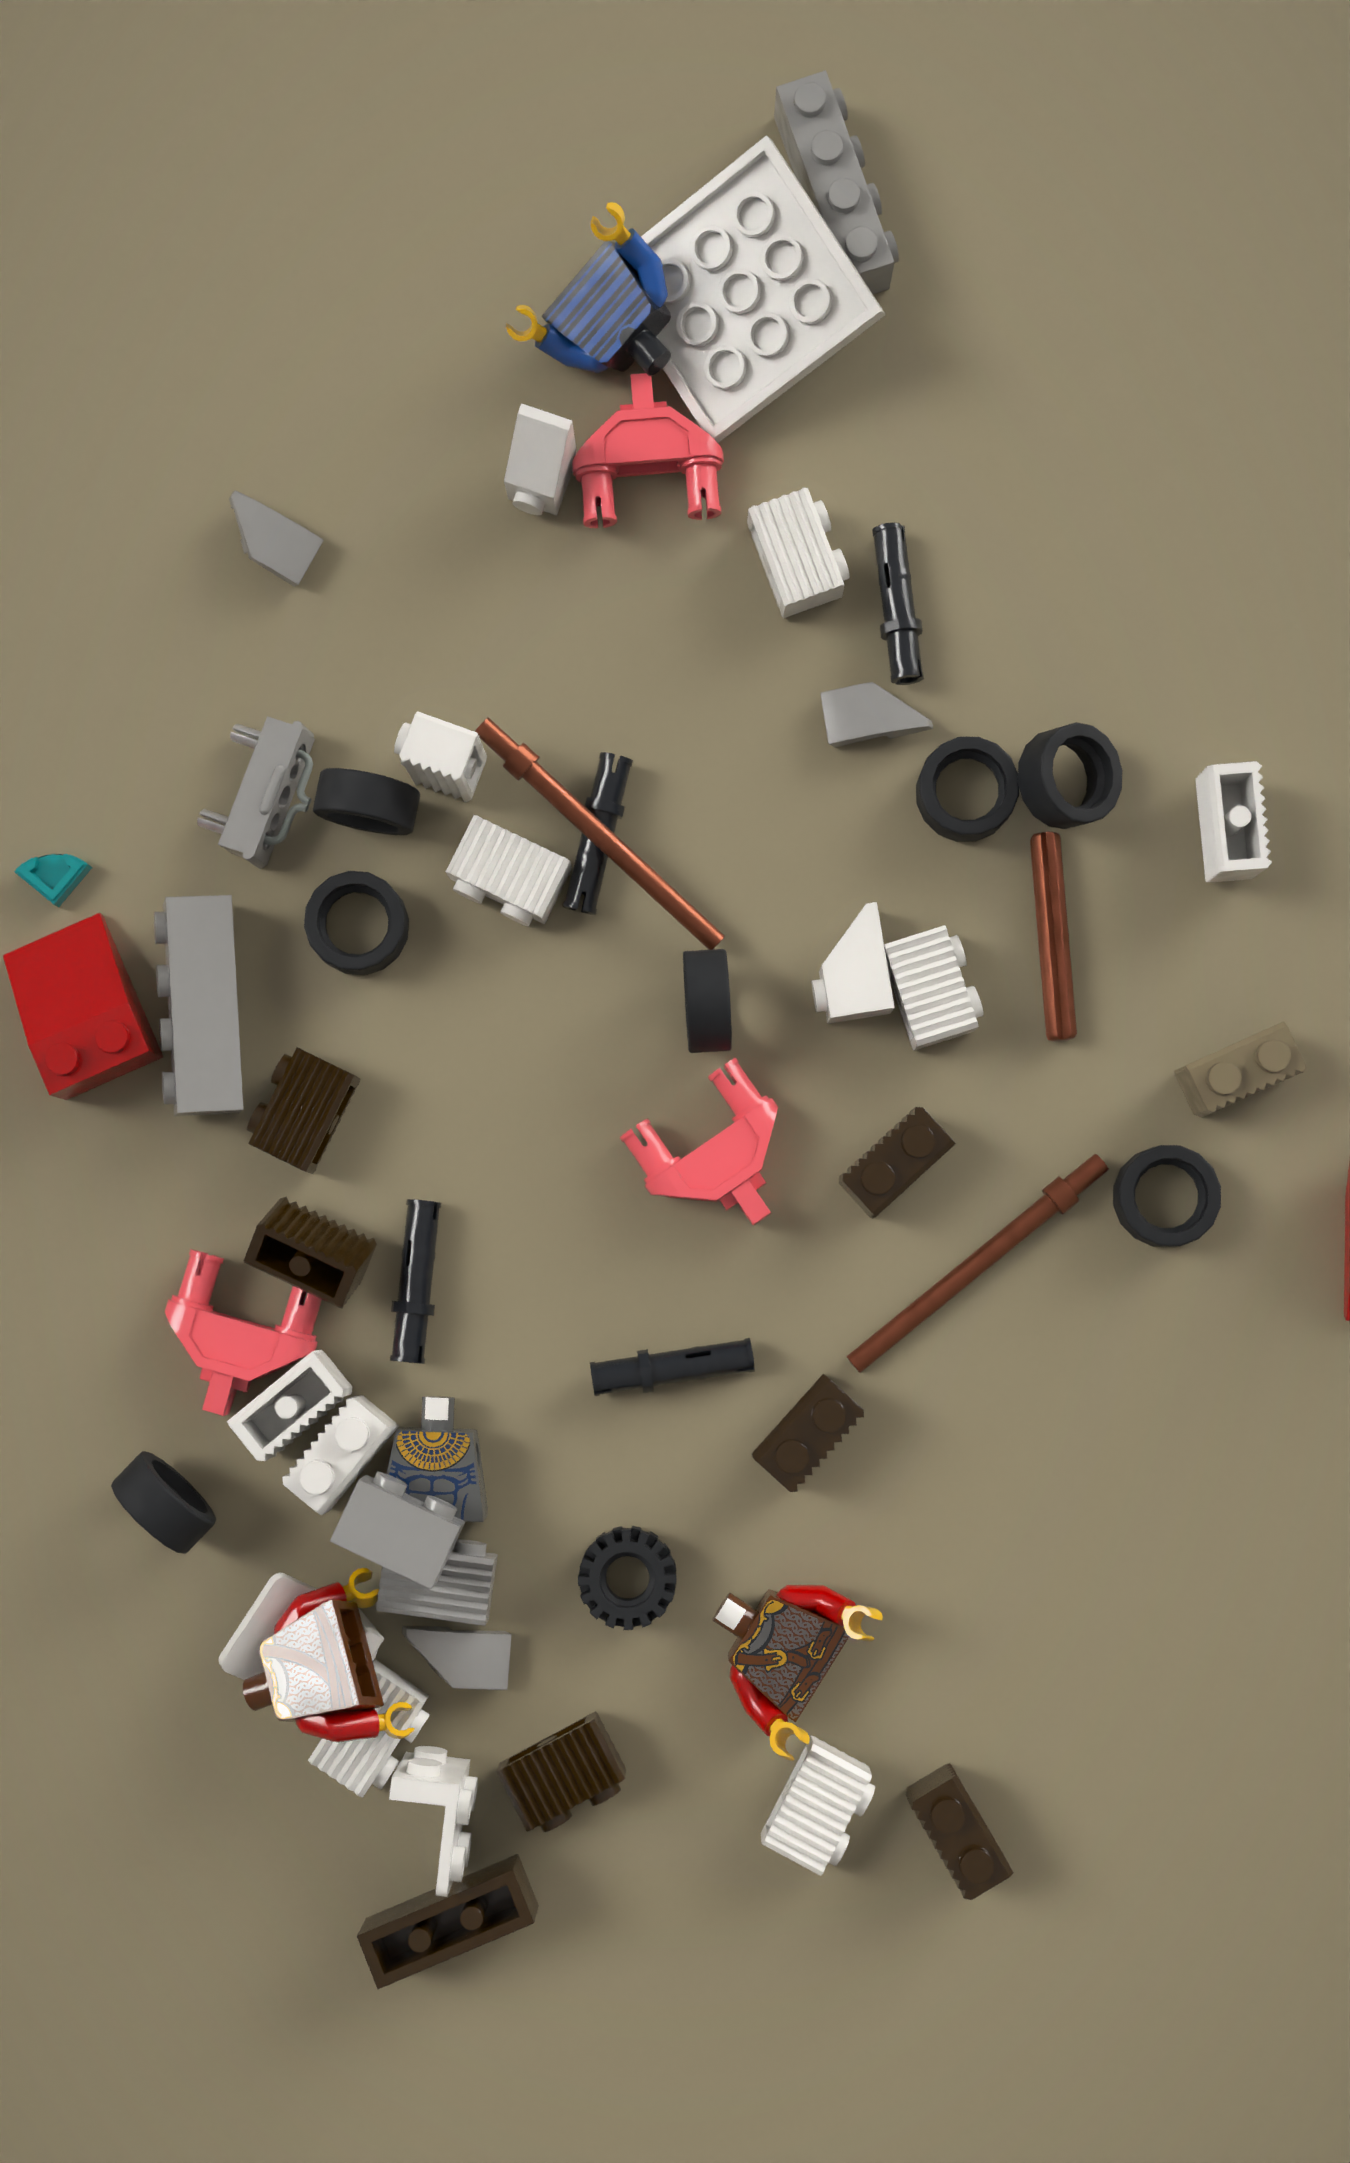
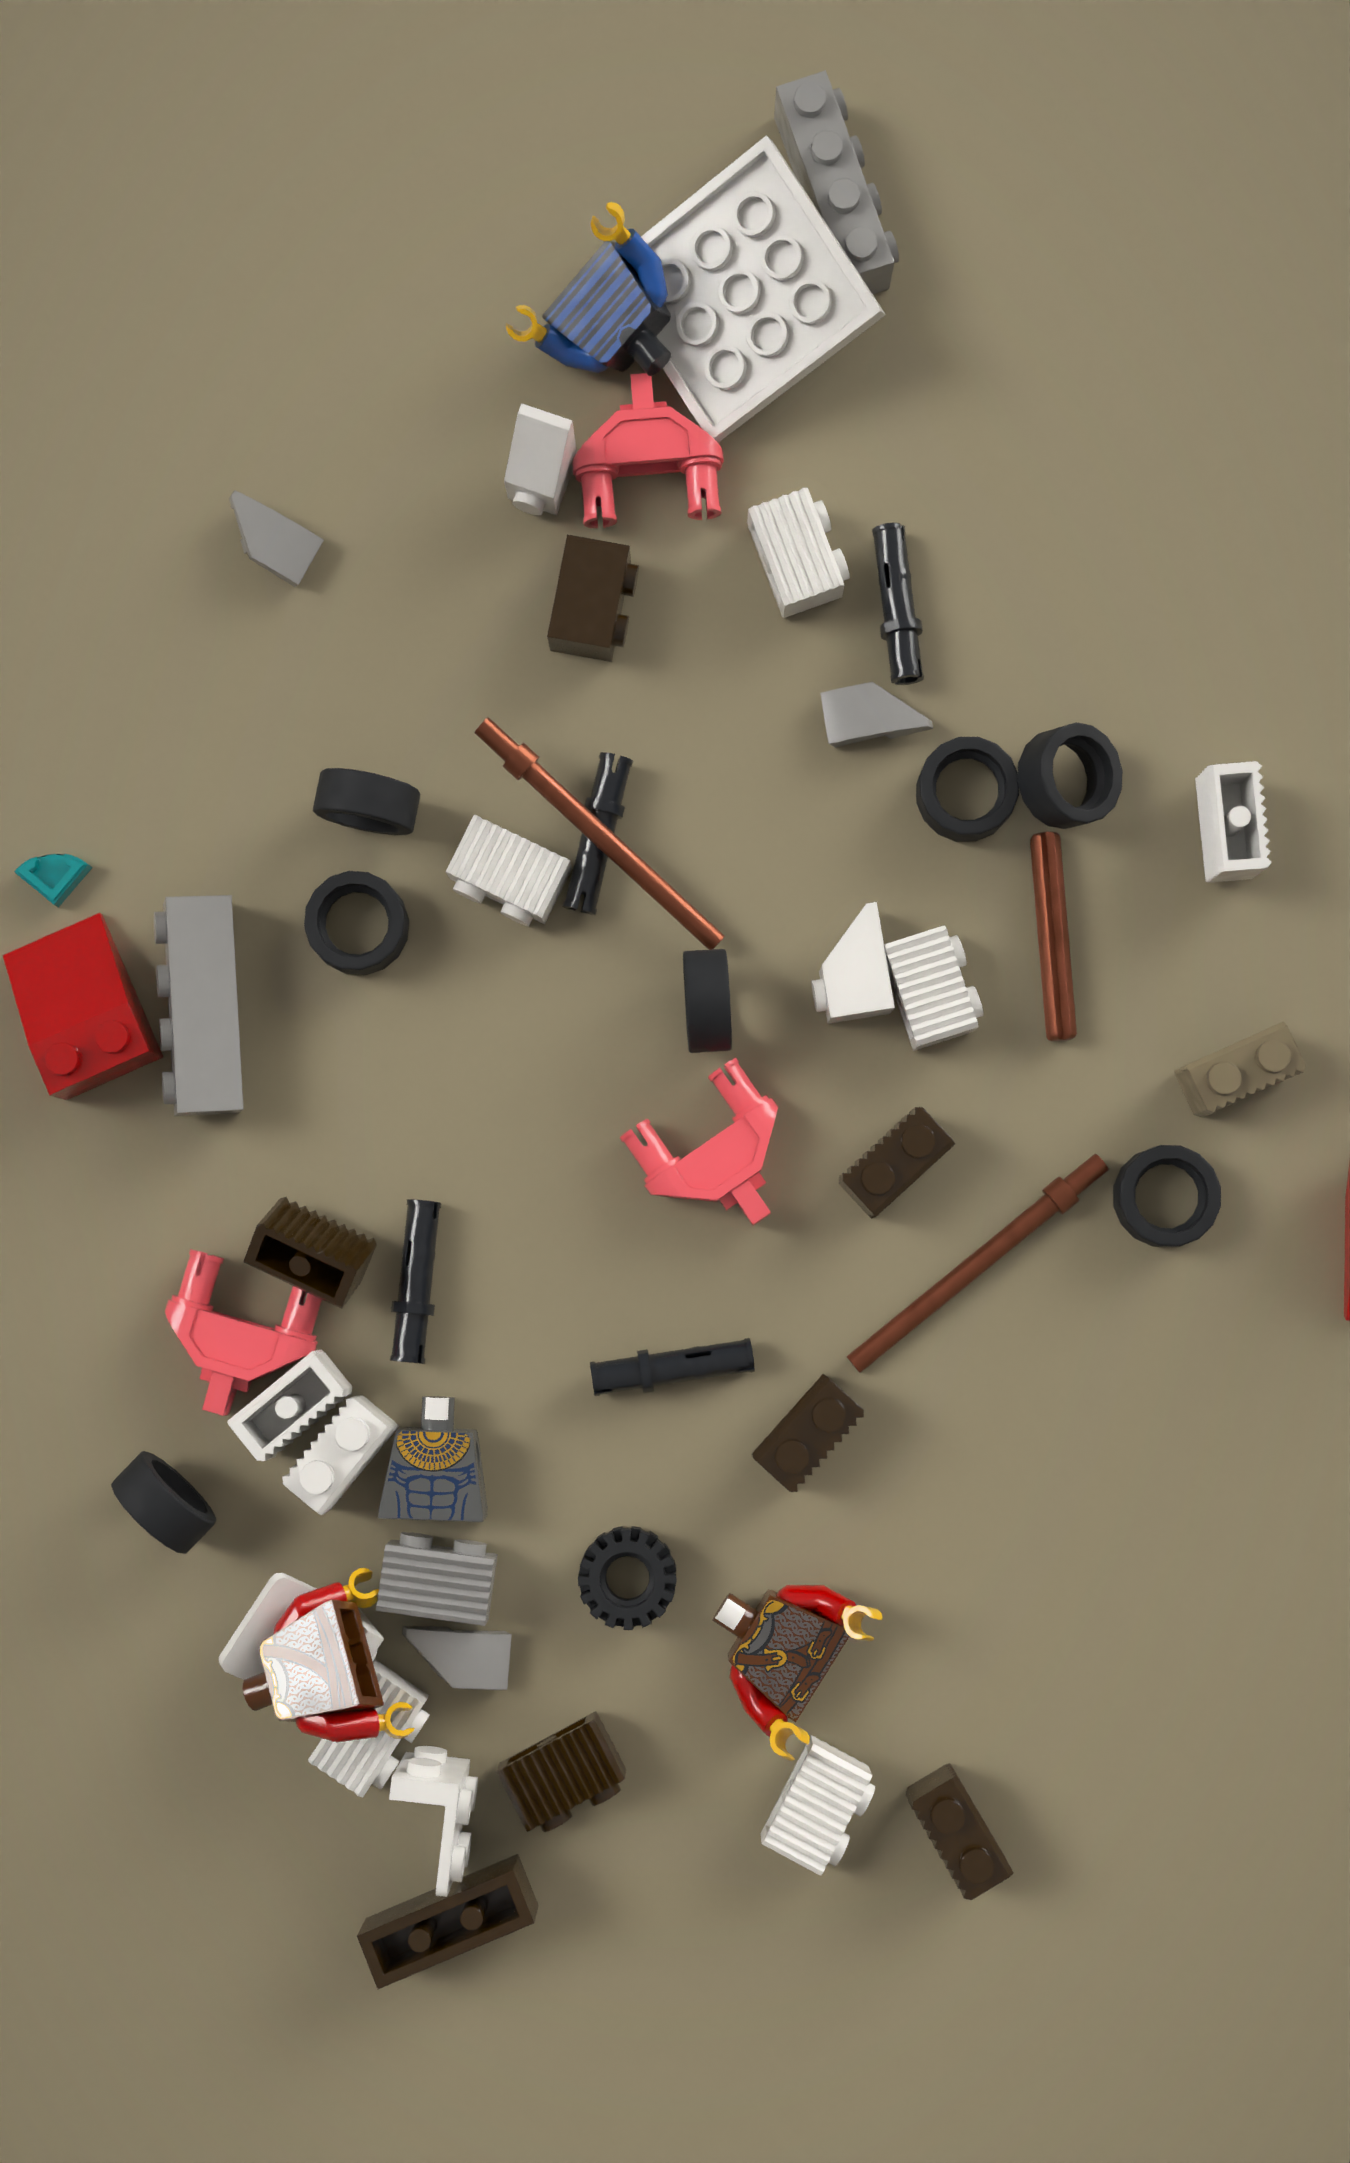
light grey piece [197,716,315,869] -> none
dark brown brick [247,1047,360,1174] -> none
light grey brick [330,1471,466,1589] -> none
white brick [394,711,487,803] -> none
none -> dark brown brick [547,534,639,662]

